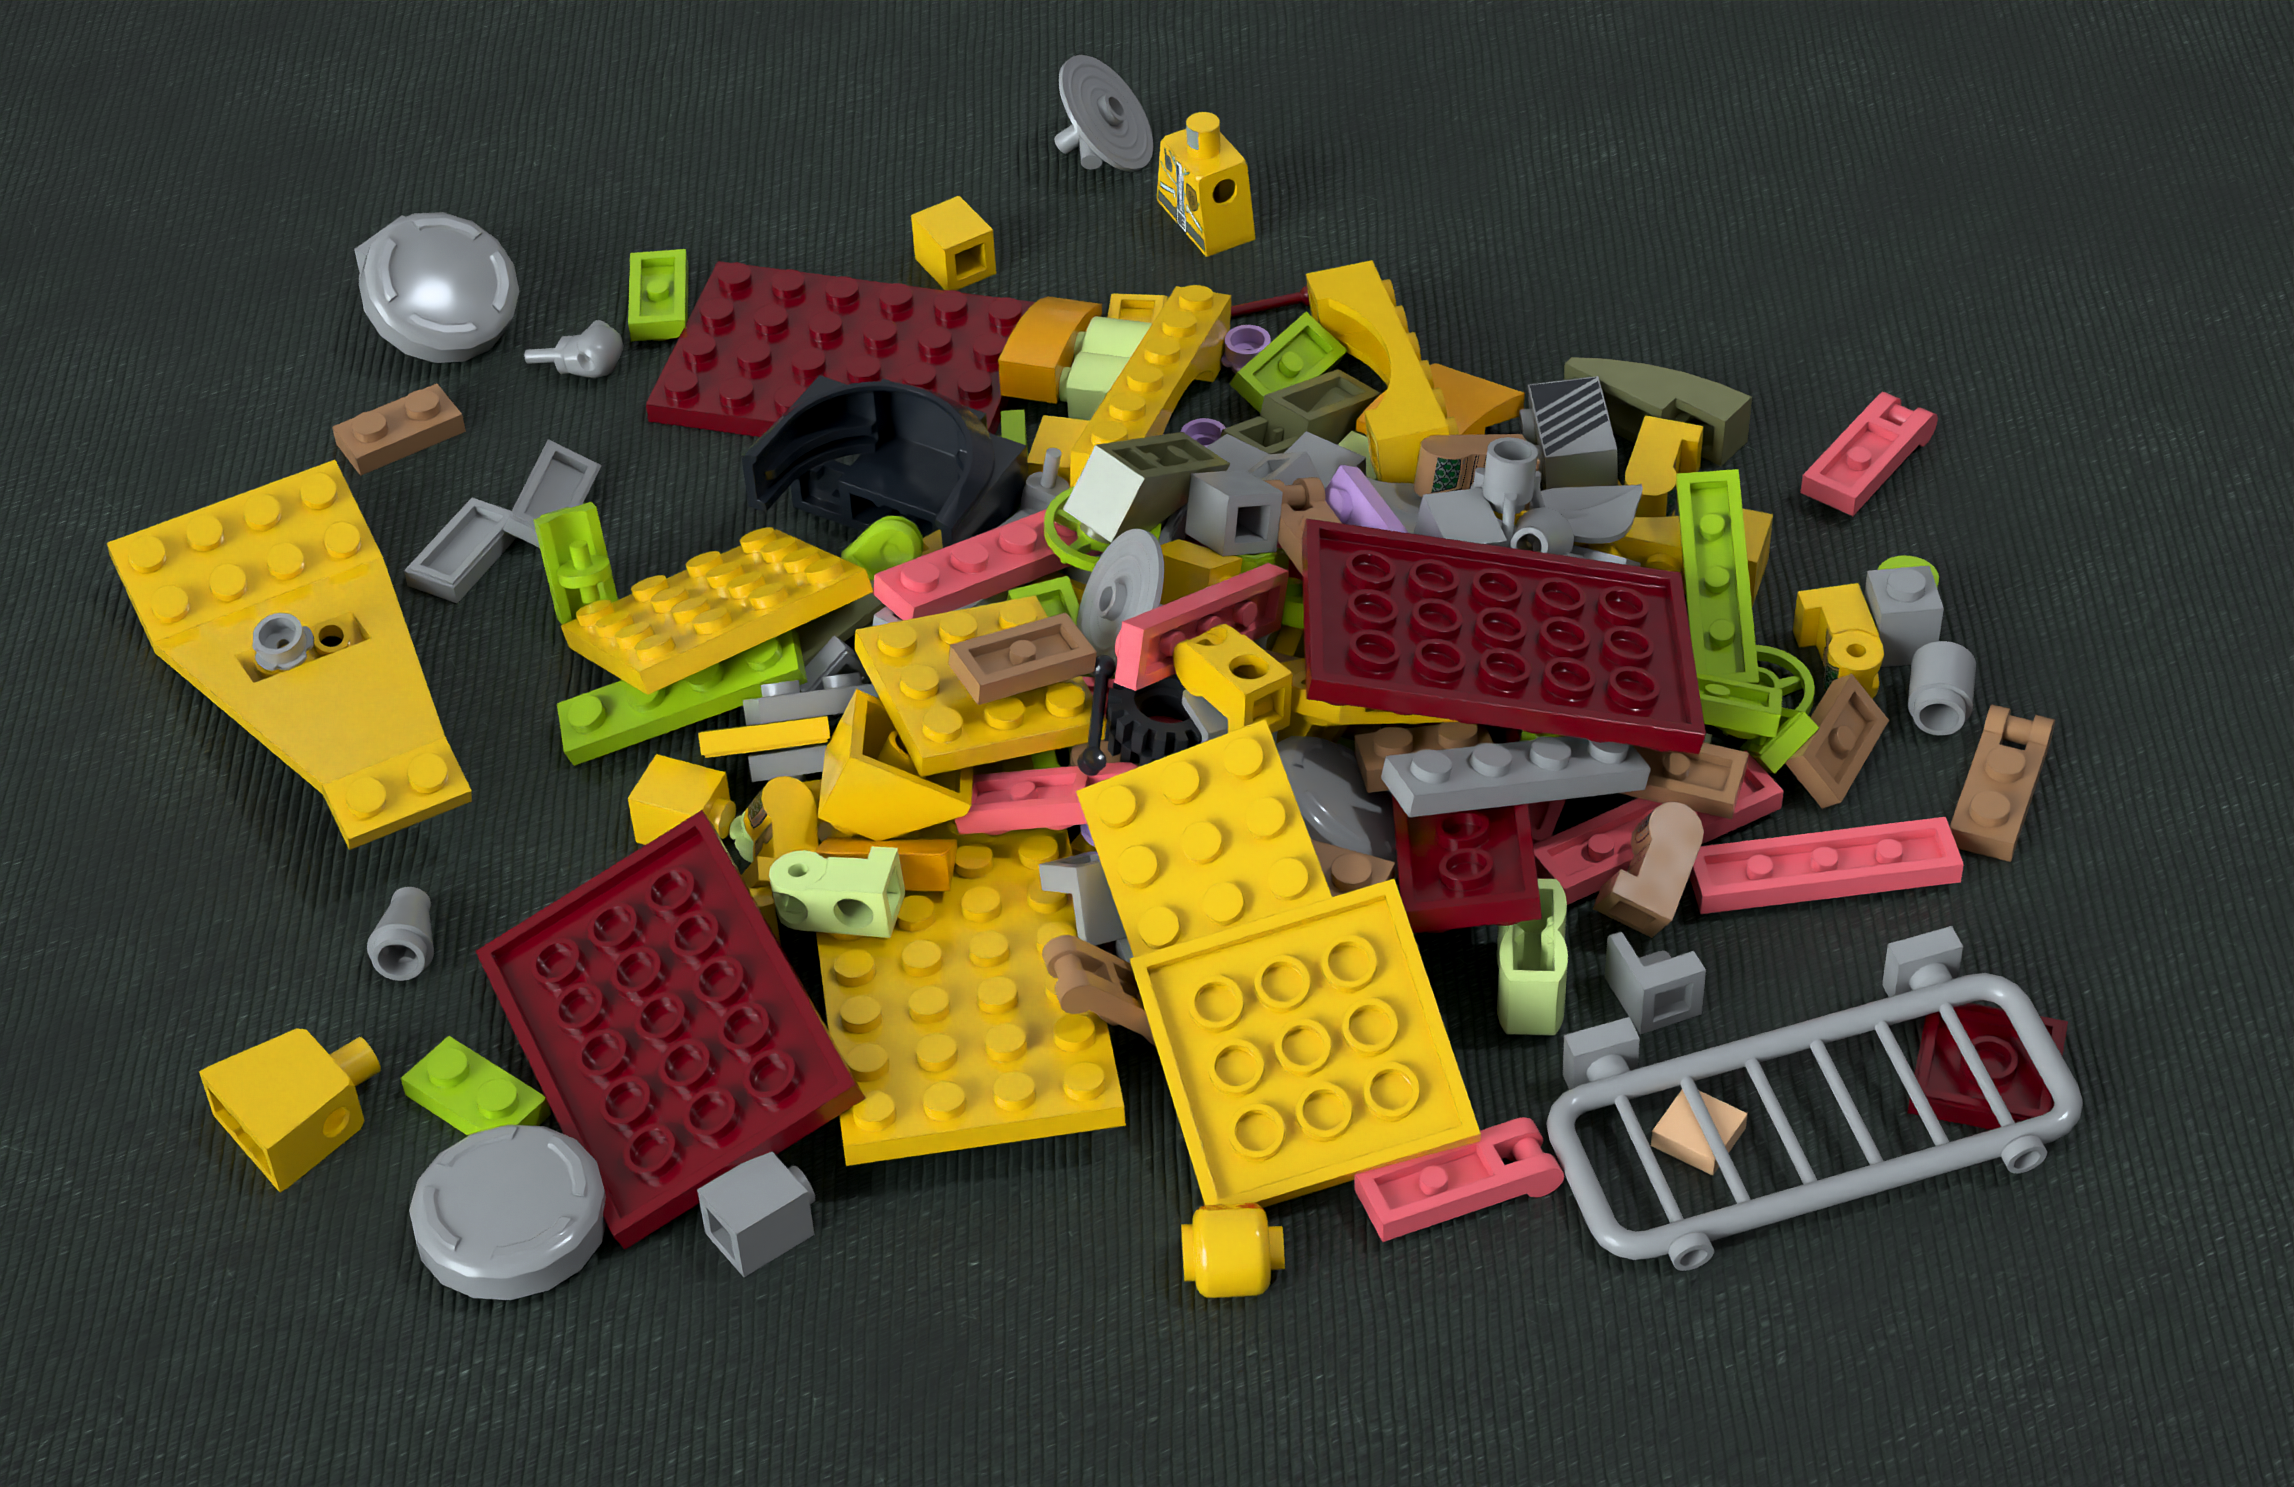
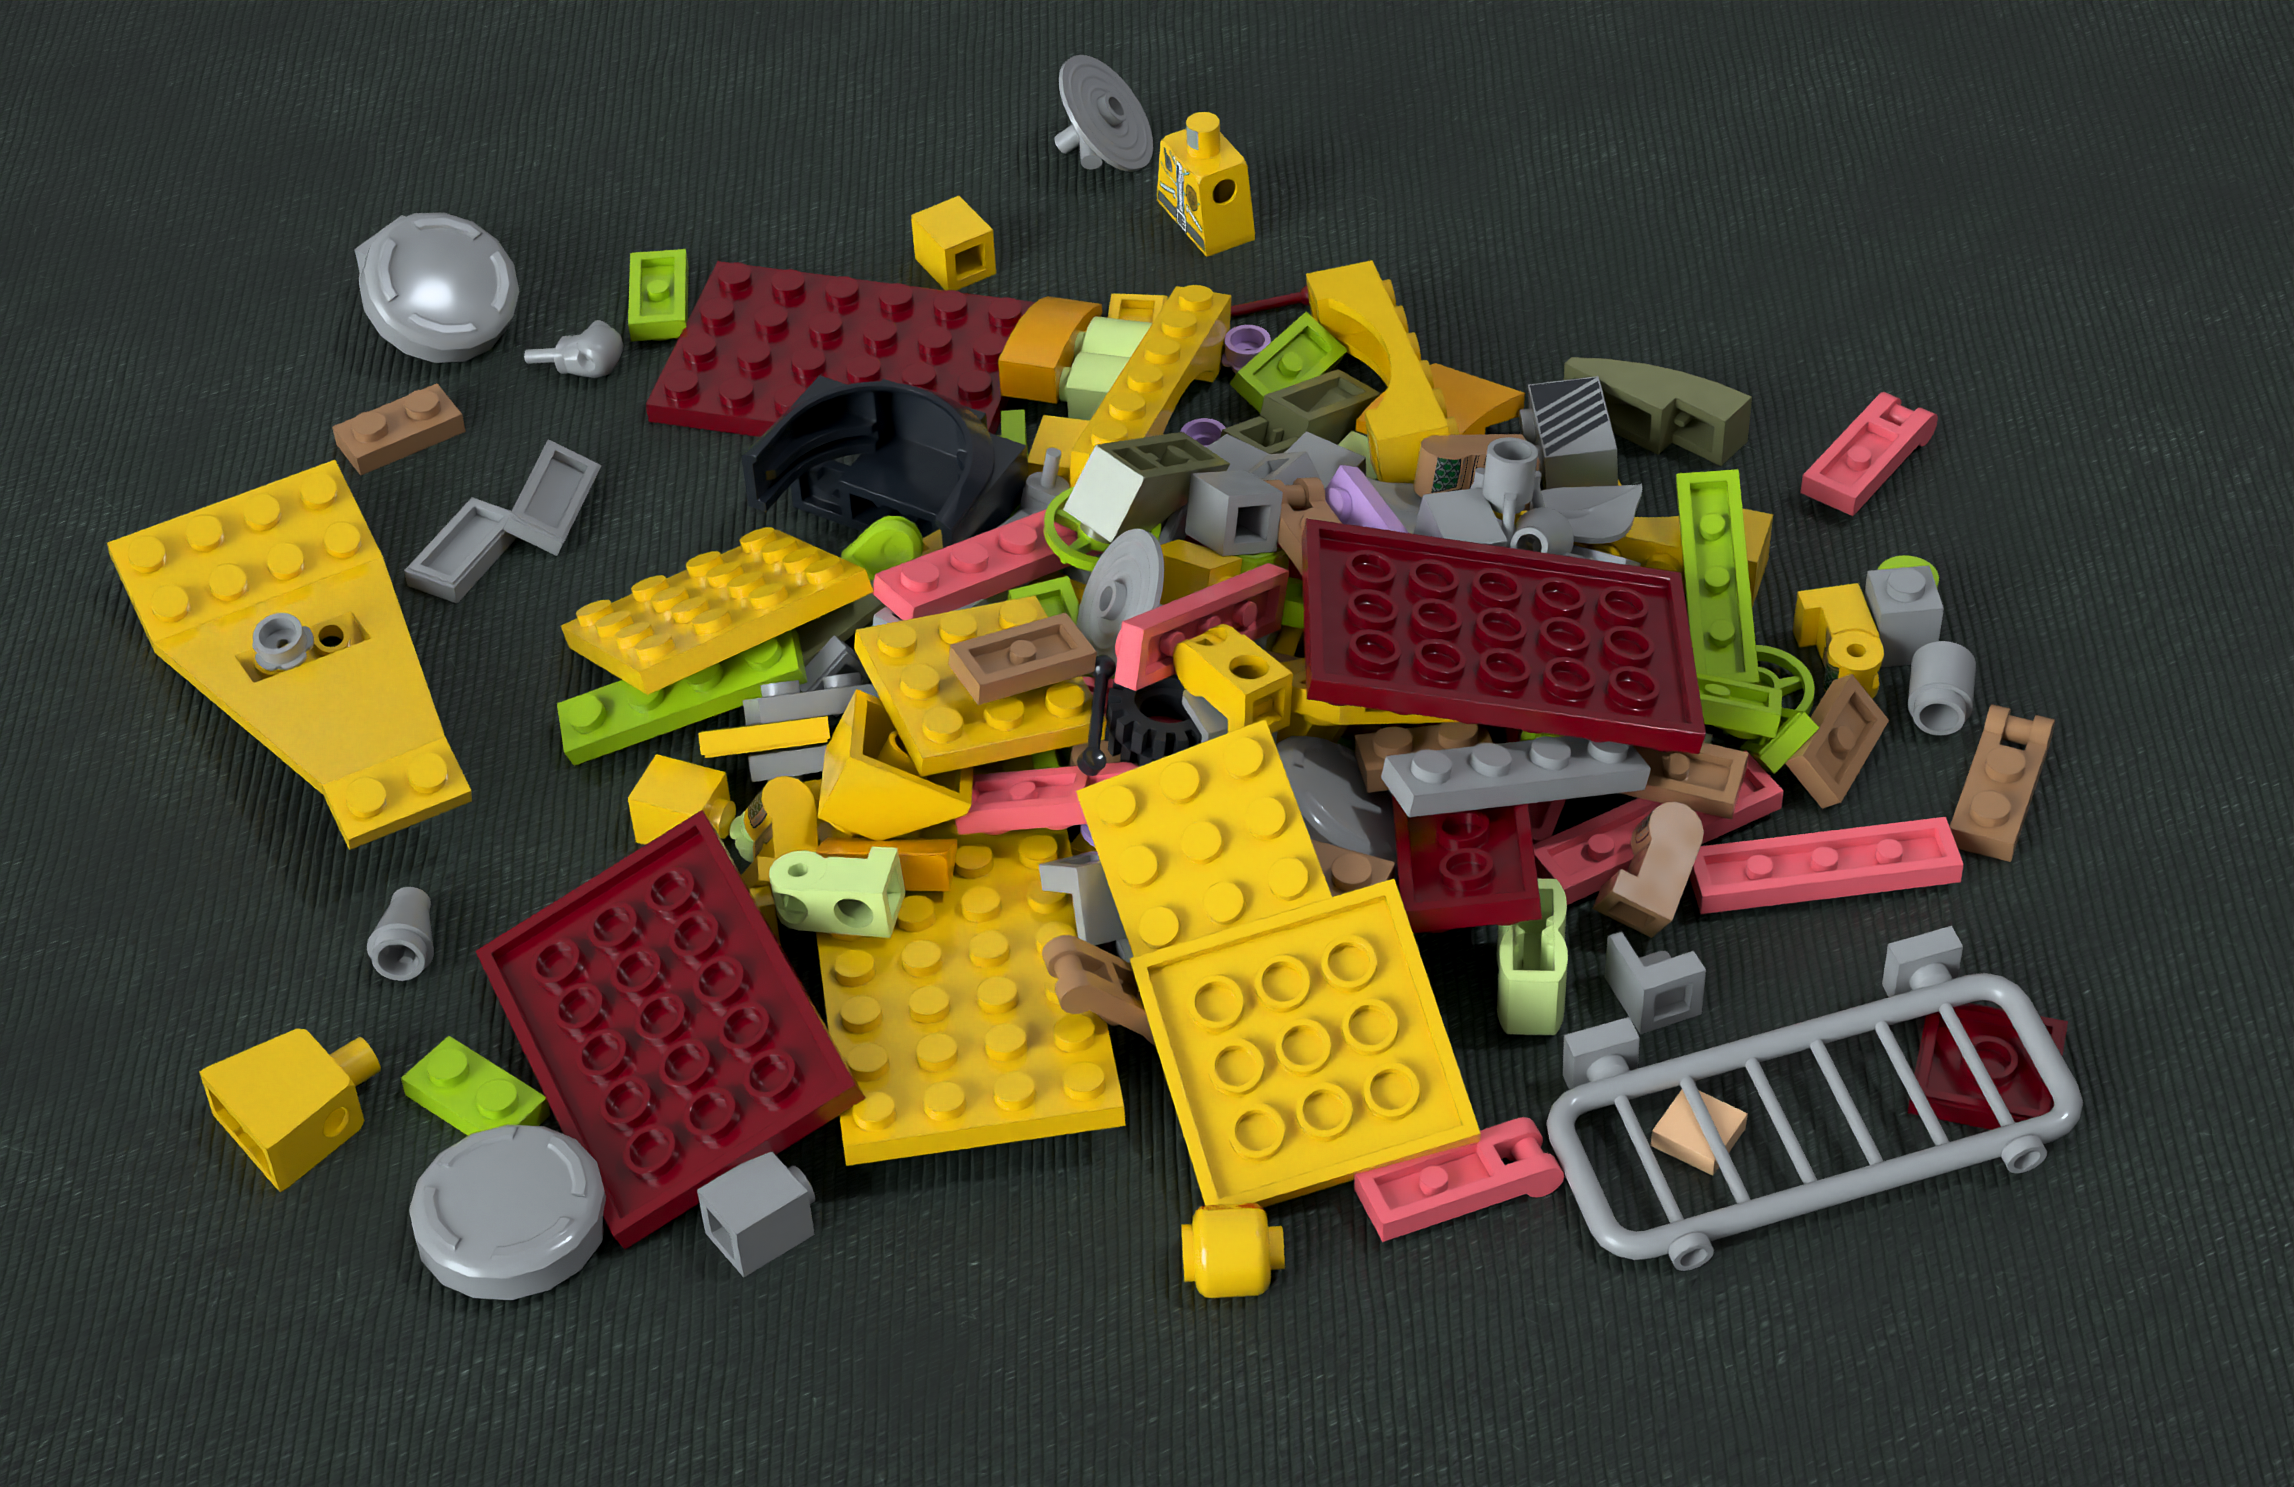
lime hips [533,502,618,625] -> none
yellow leg [1625,415,1704,517] -> none

